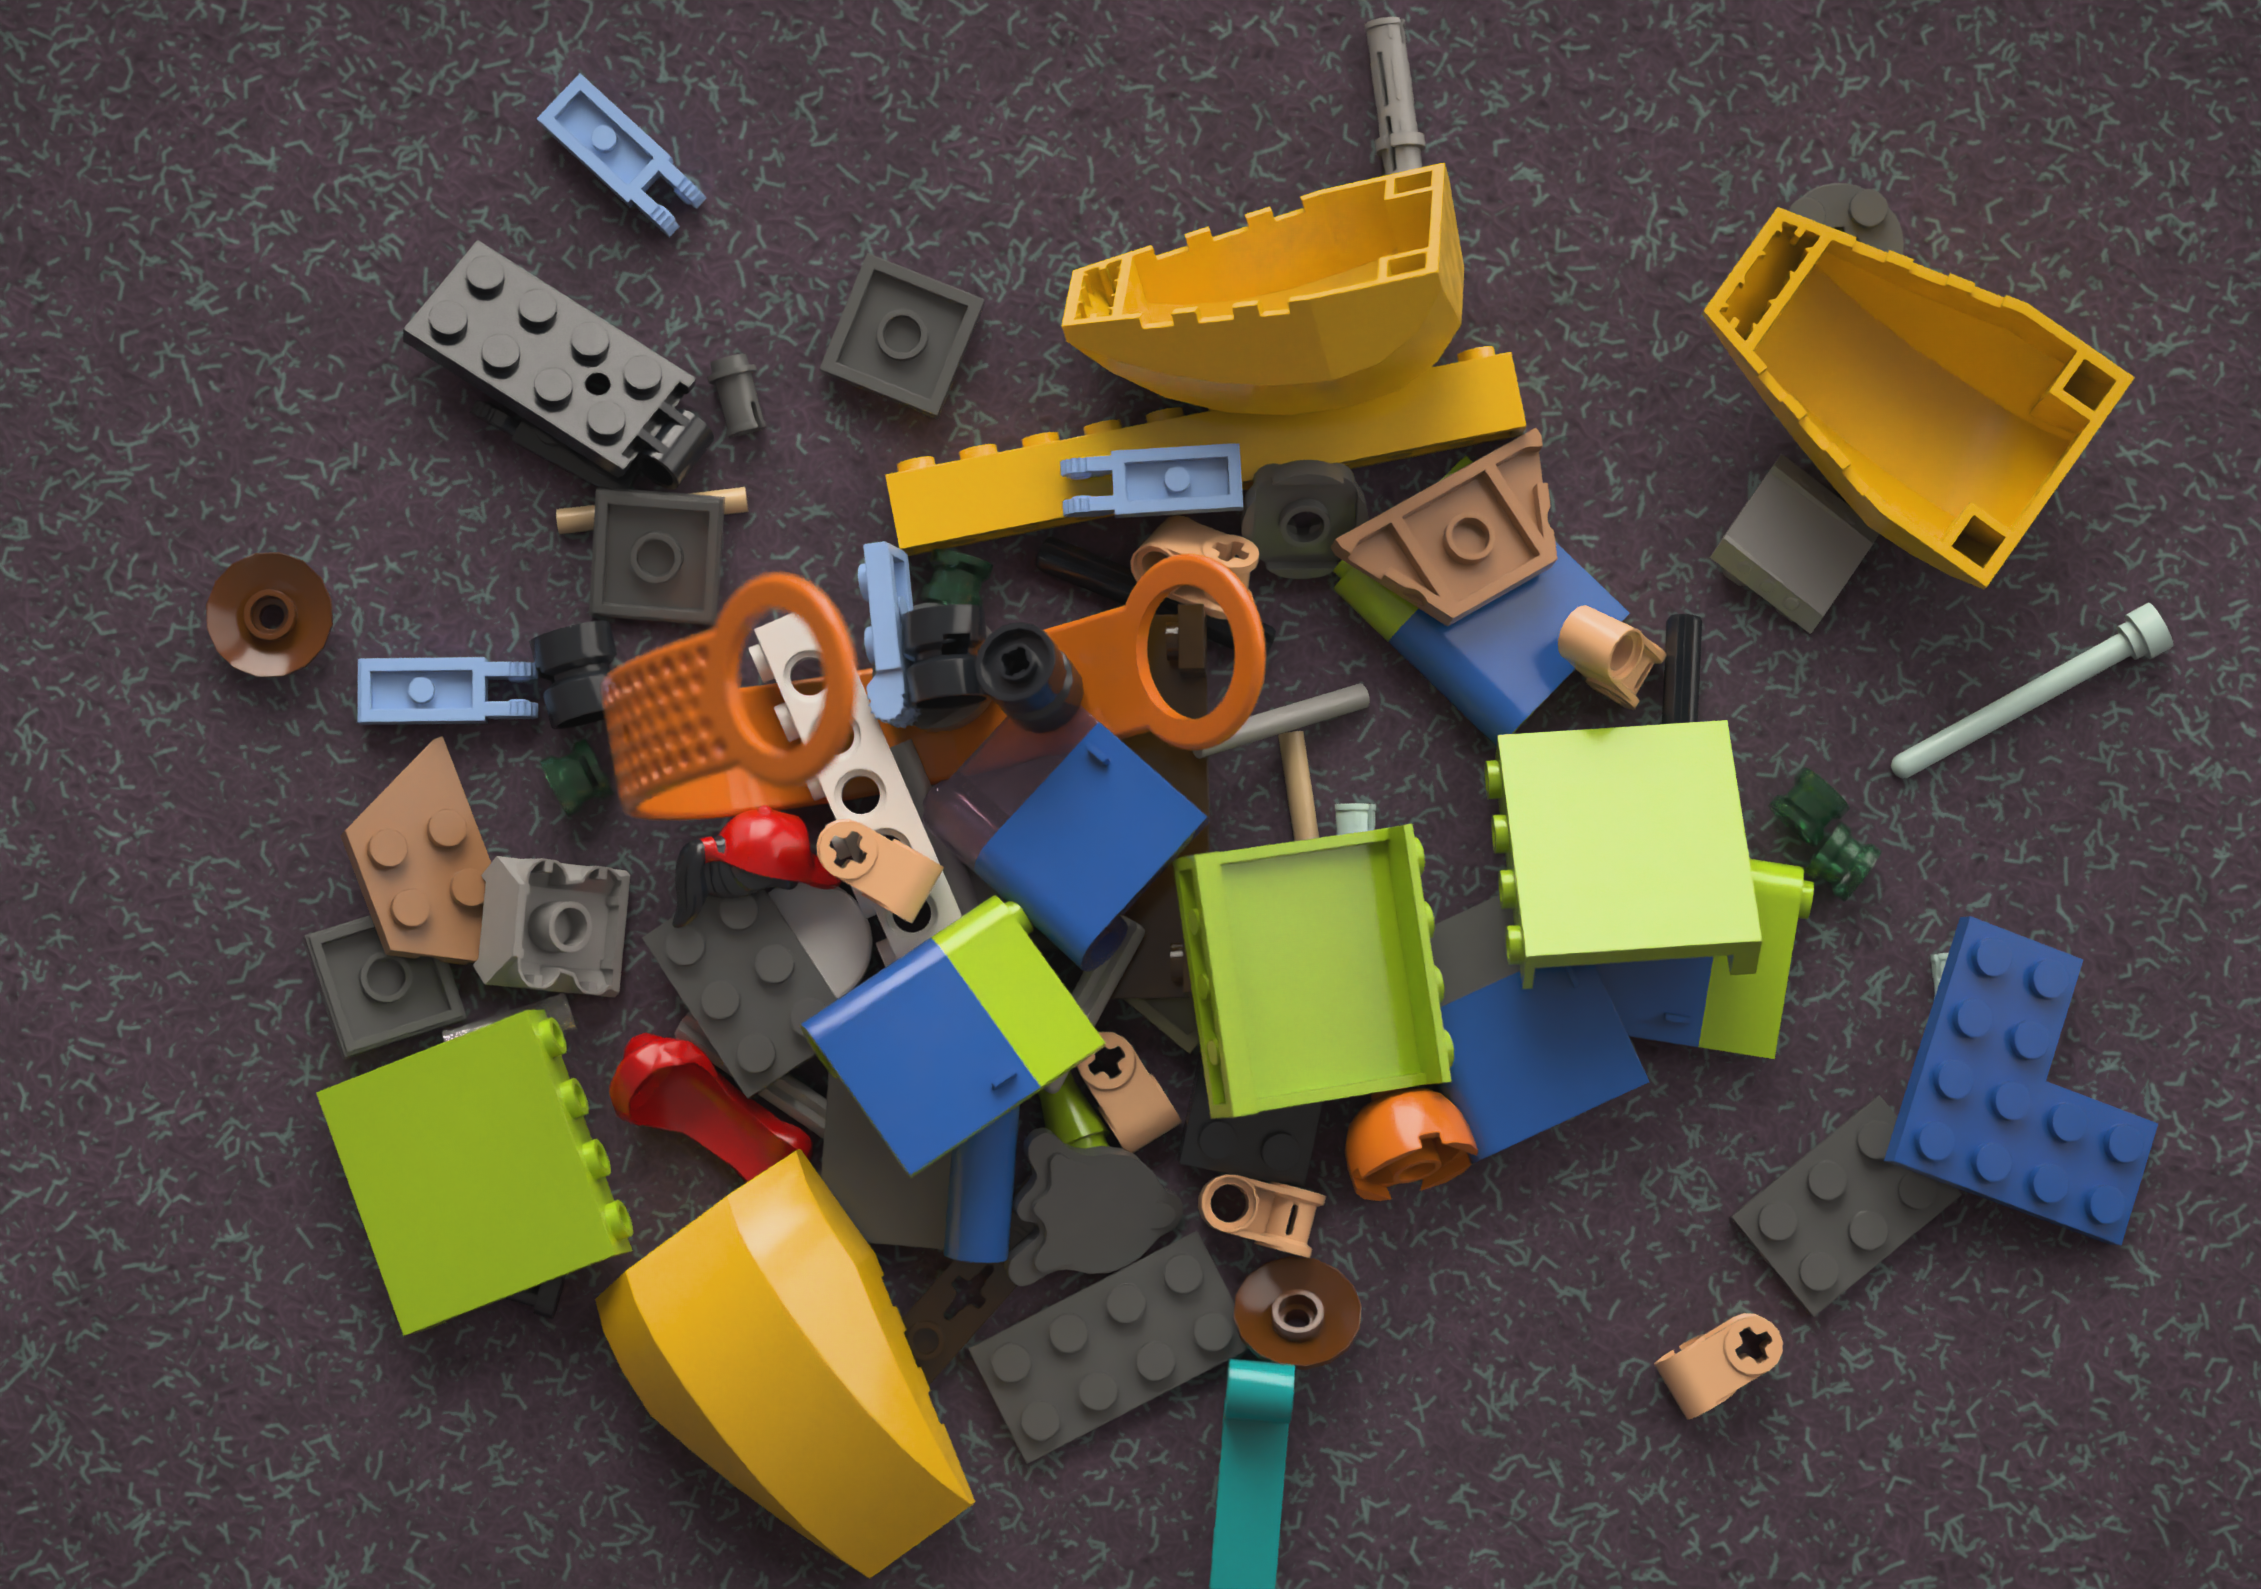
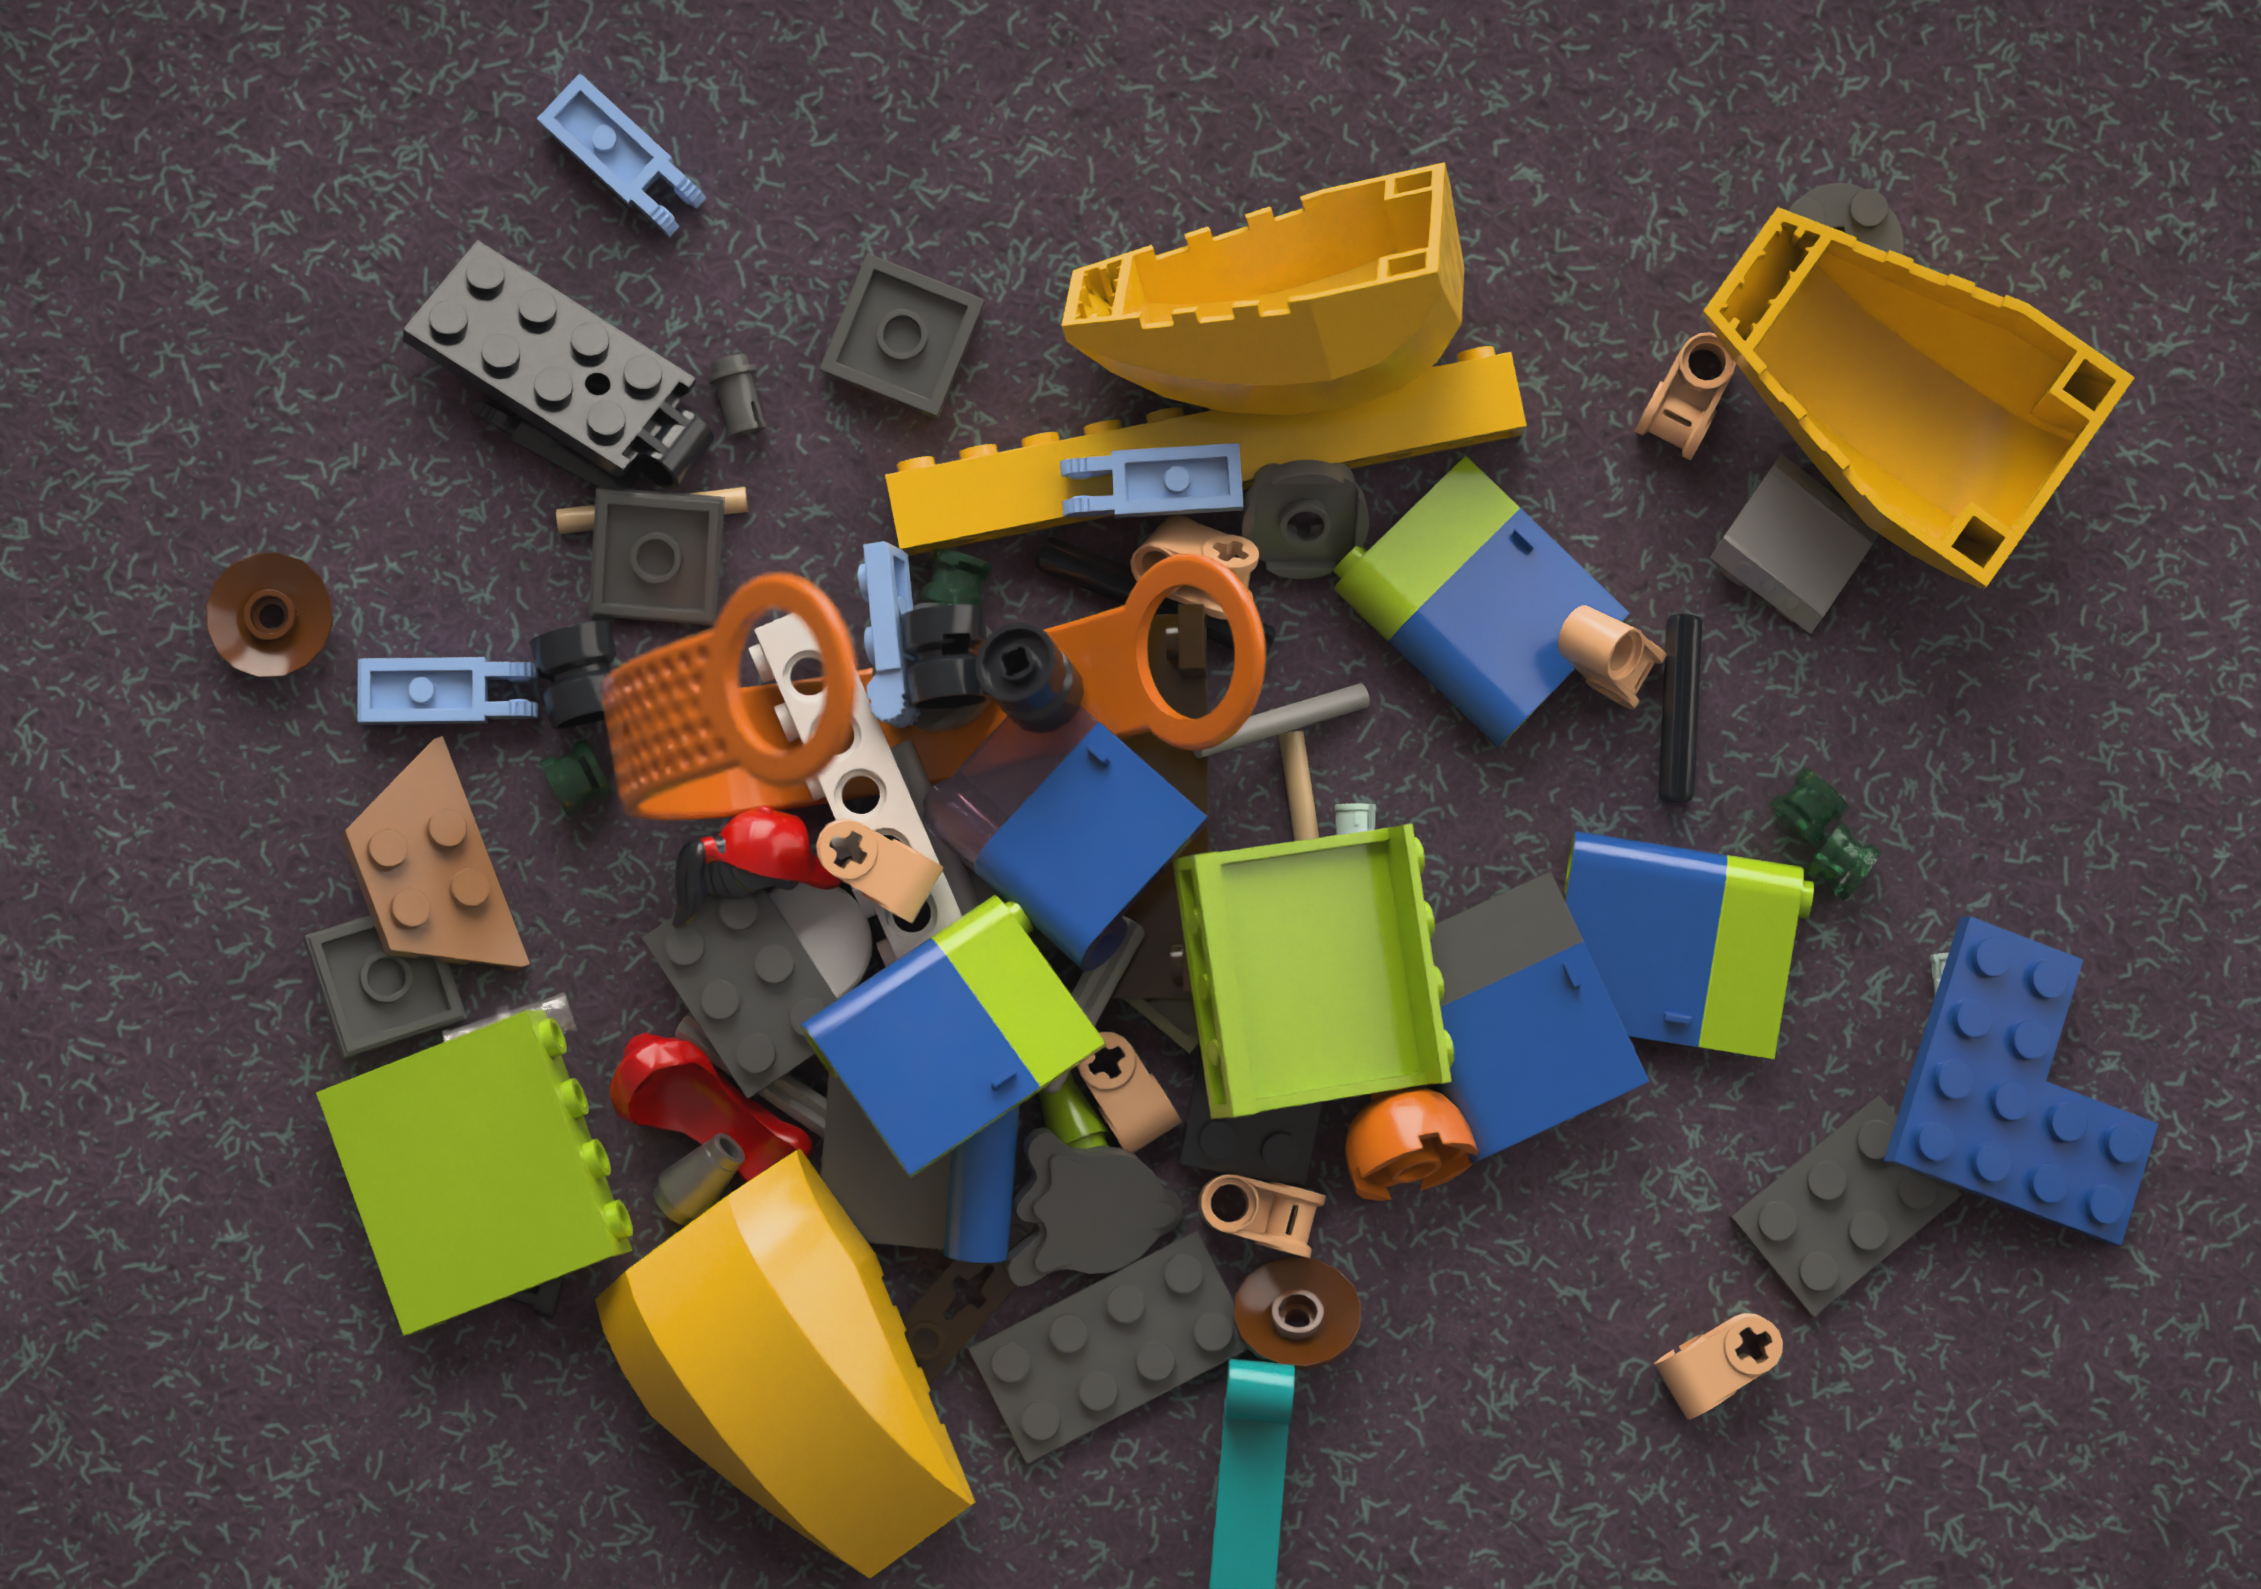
light grey slope [473,856,630,998] -> none
medium nougat wing [1330,428,1558,627] -> none
light grey pin [1364,17,1426,175] -> none
panel [1484,720,1762,989] -> none
light aqua piece [1891,603,2174,778] -> none
none -> flat silver cone [653,1133,745,1225]
none -> light nougat piece [1634,332,1736,461]

